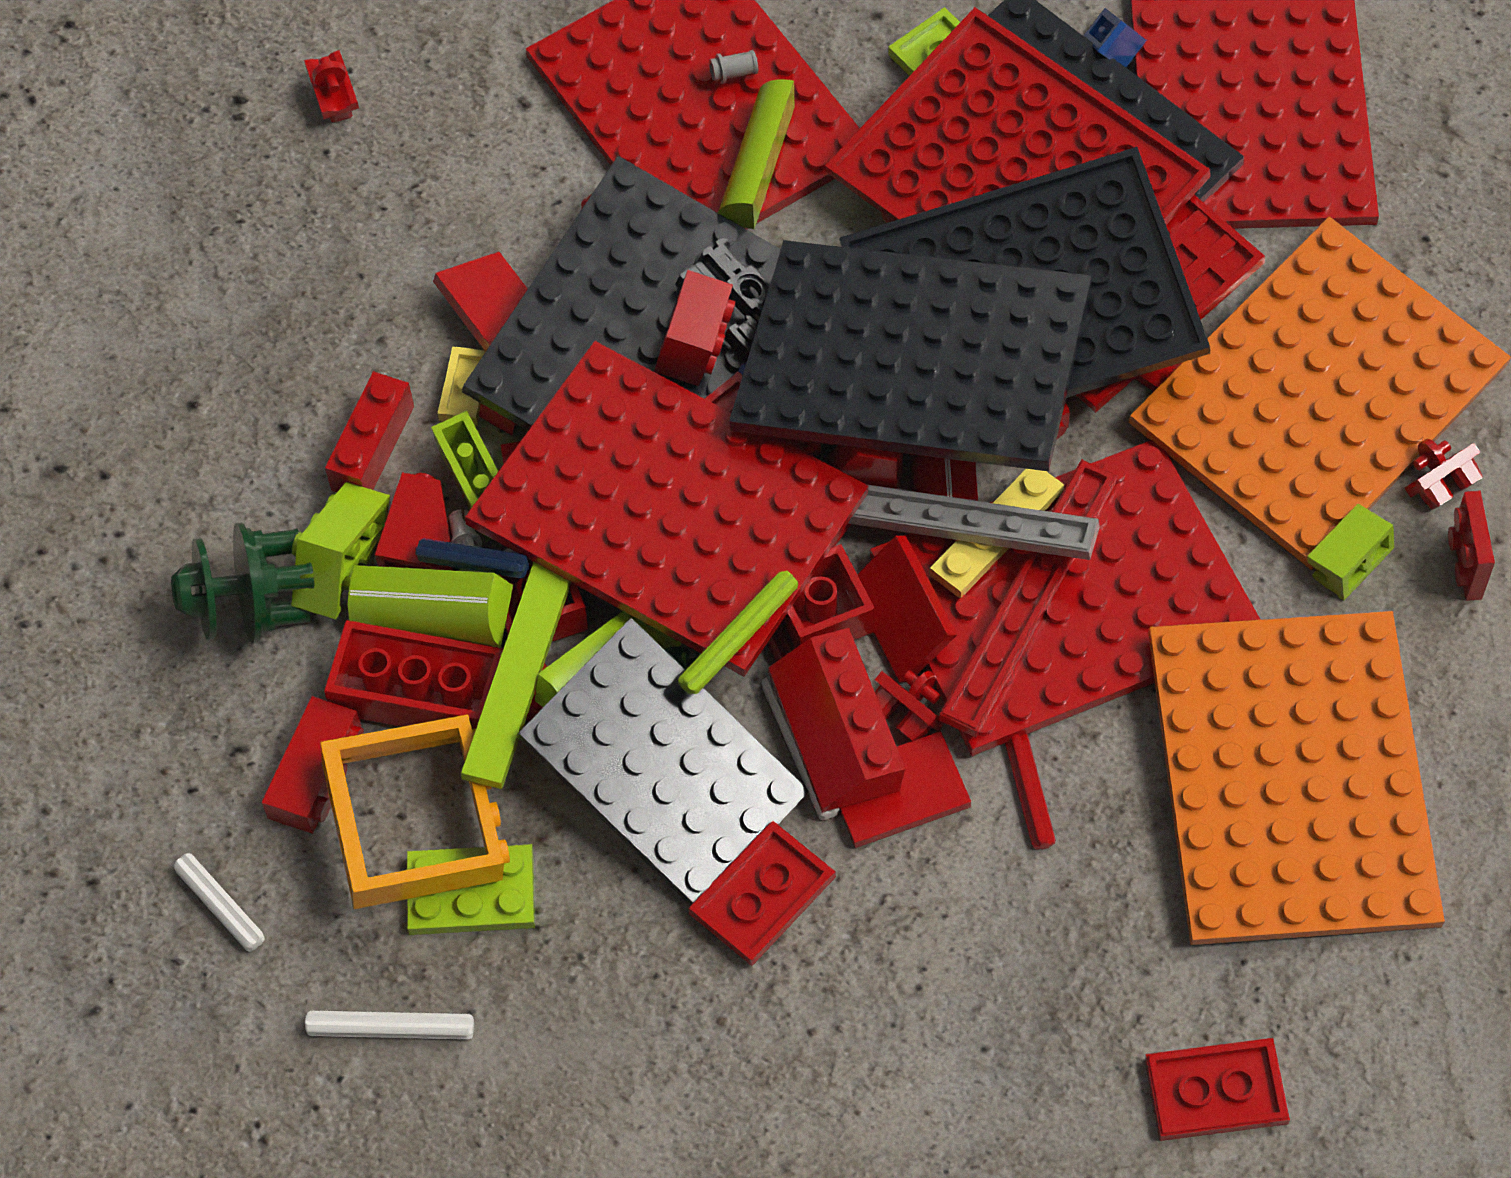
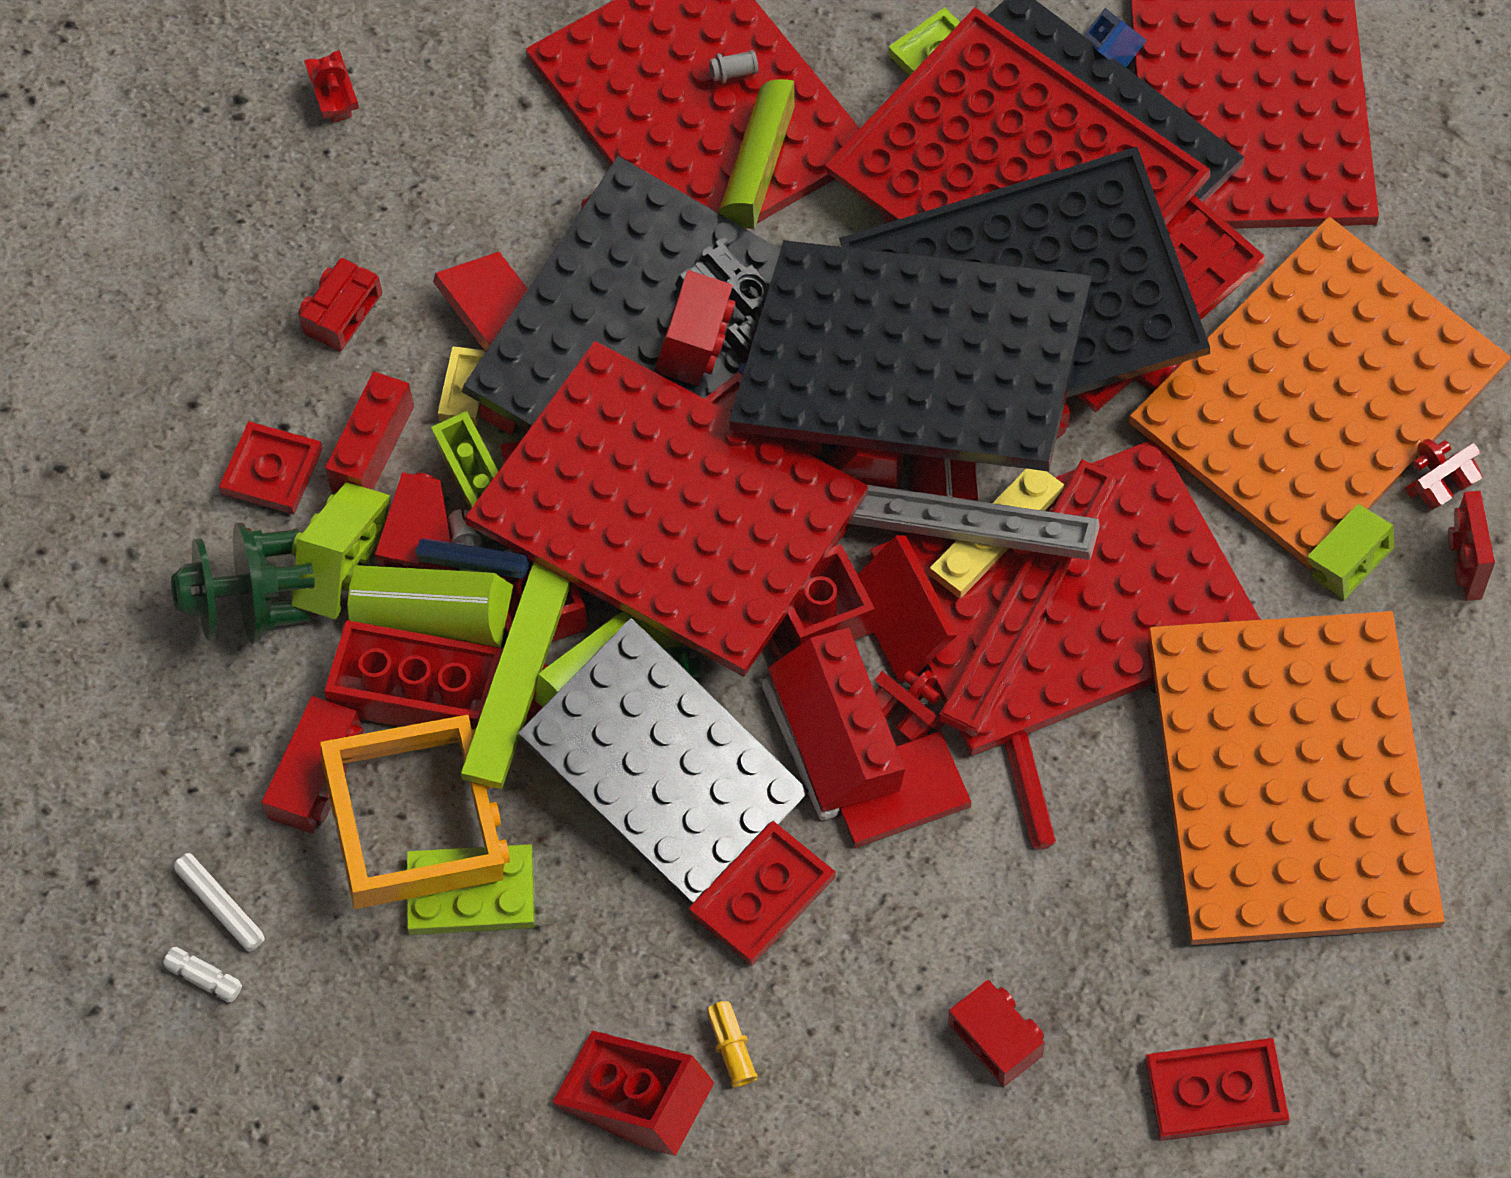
white axle [305,1011,474,1039] -> none
lime axle [678,571,798,695] -> none
none -> white axle [163,947,242,1003]
none -> red plate [219,421,323,515]
none -> red brick [298,258,383,352]
none -> red slope [552,1030,715,1156]
none -> yellow axle [707,1001,758,1088]
none -> red brick [948,979,1045,1088]

